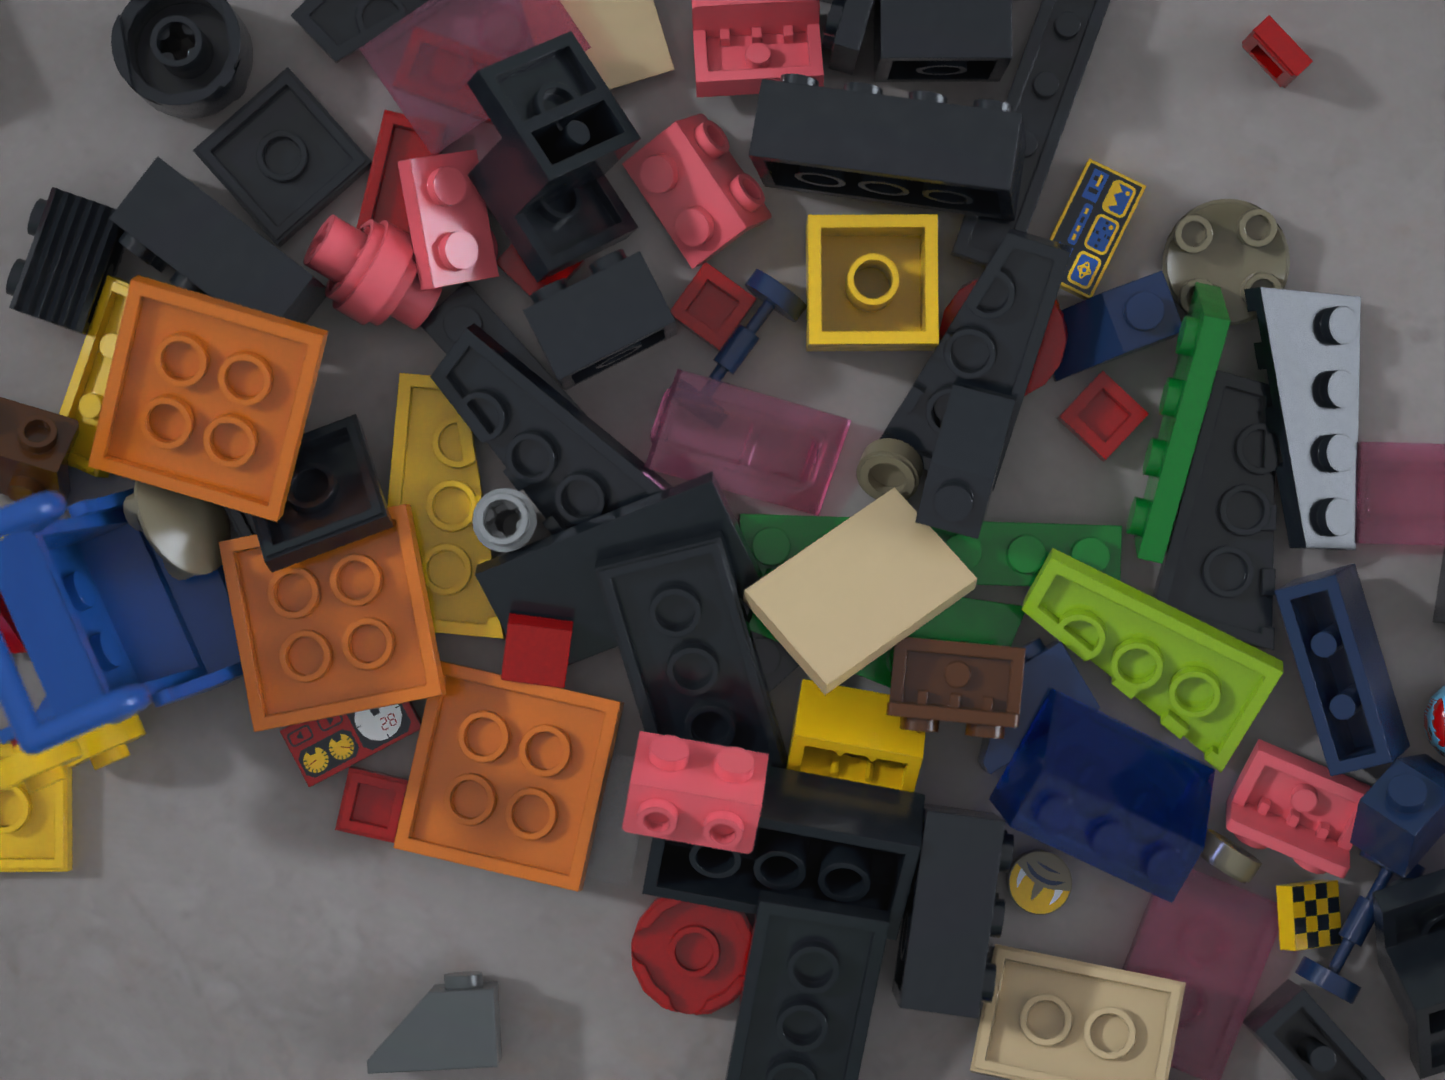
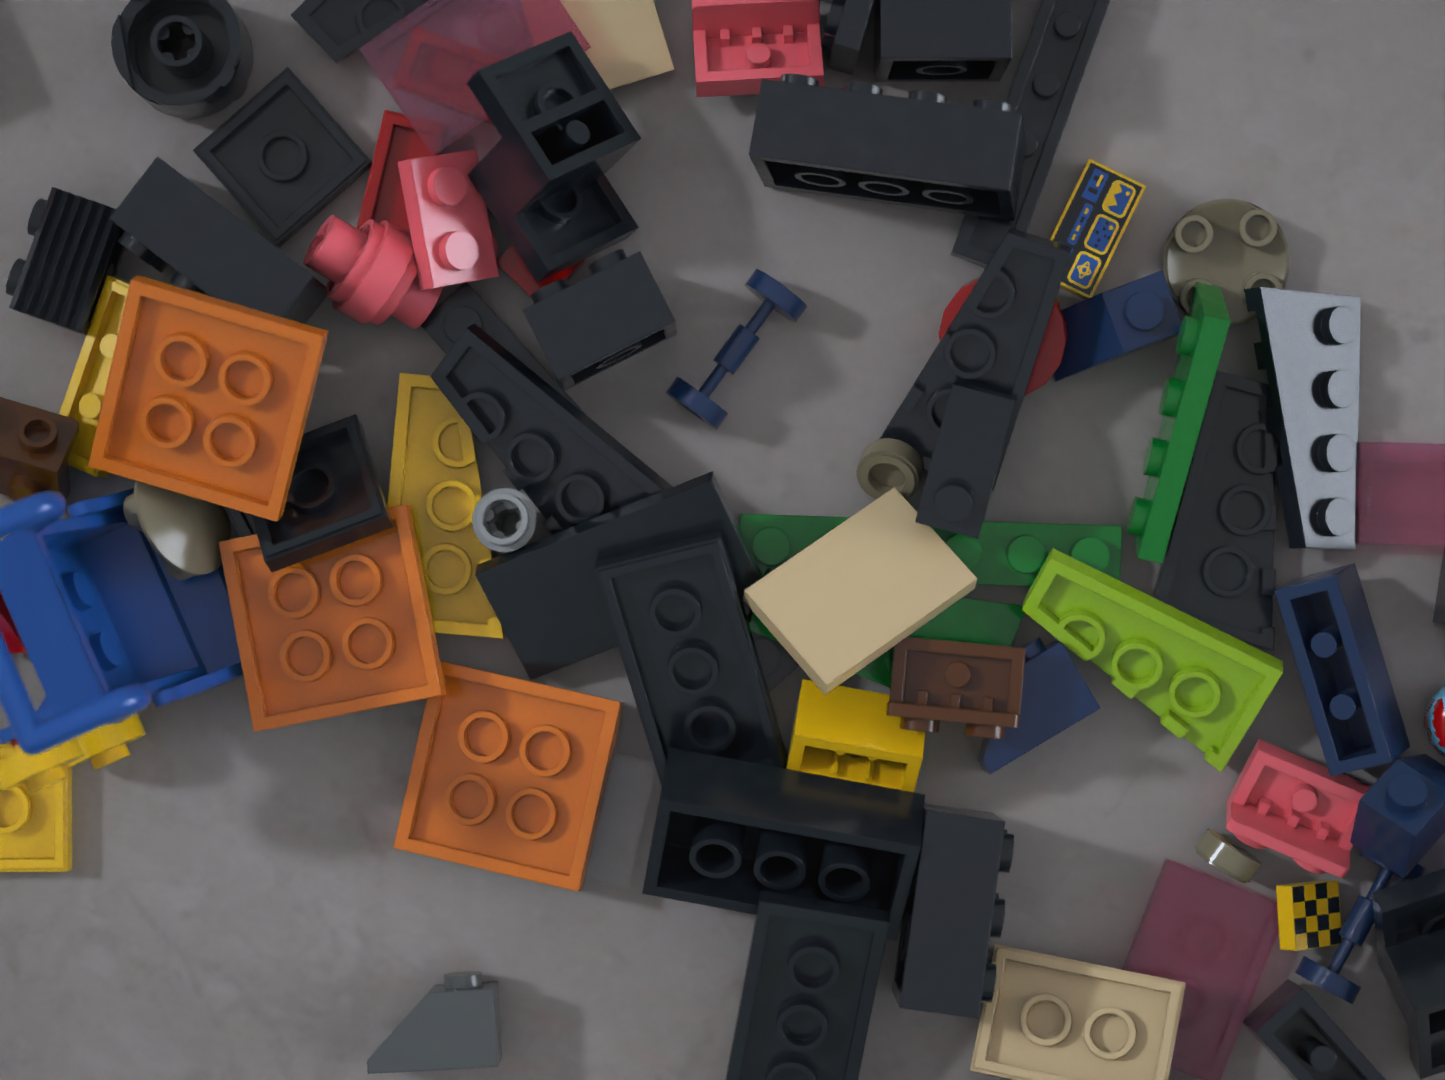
tile [280,702,421,787] -> none
red tile [335,766,409,843] -> none
red tile [501,613,574,688] -> none
coral bracket [622,113,772,269] -> none
coral bracket [622,731,769,854] -> none
red tile [631,897,753,1015] -> none
clear pink piece [645,368,852,516] -> none
red tile [670,261,757,352] -> none
yellow brick [806,214,939,351] -> none
clear blue slope [989,688,1215,903] -> none
tile [1006,849,1072,915] -> none
red tile [1057,371,1149,462] -> none
red tile [1242,15,1313,88] -> none

